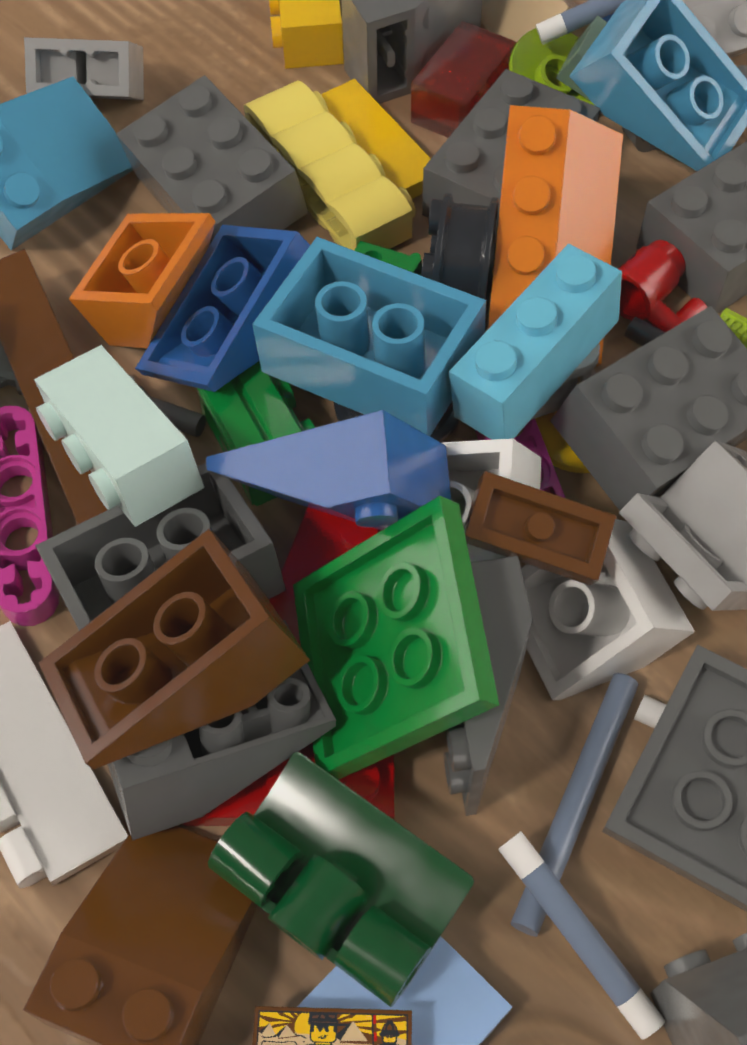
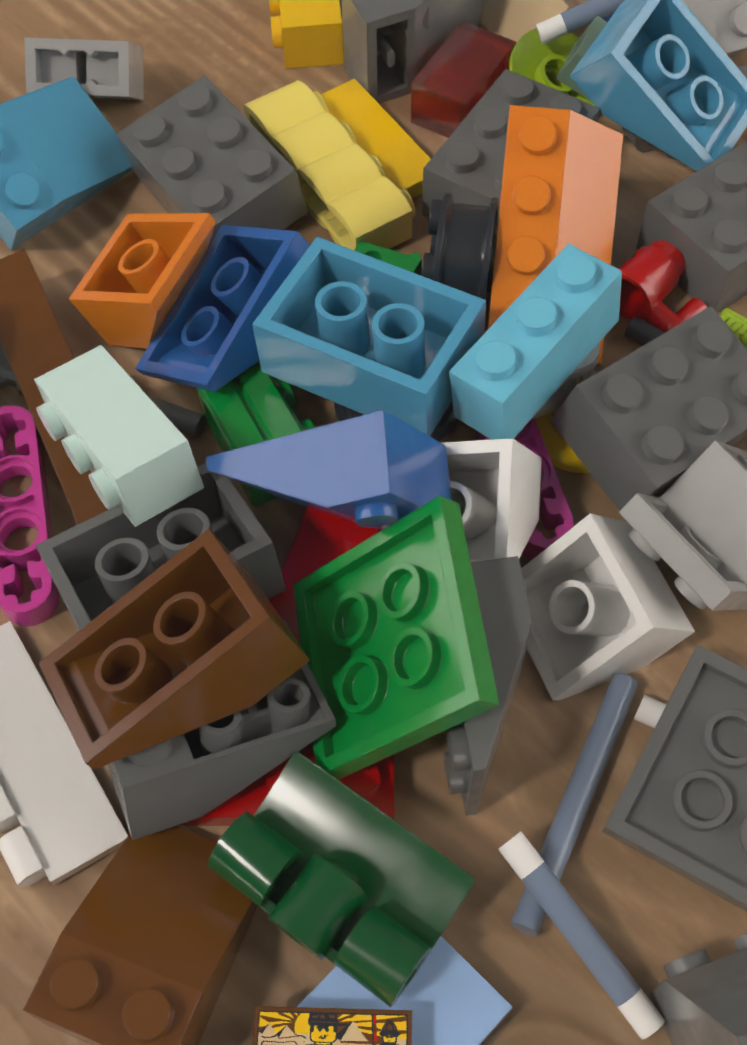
reddish brown plate [464,471,616,586] -> none

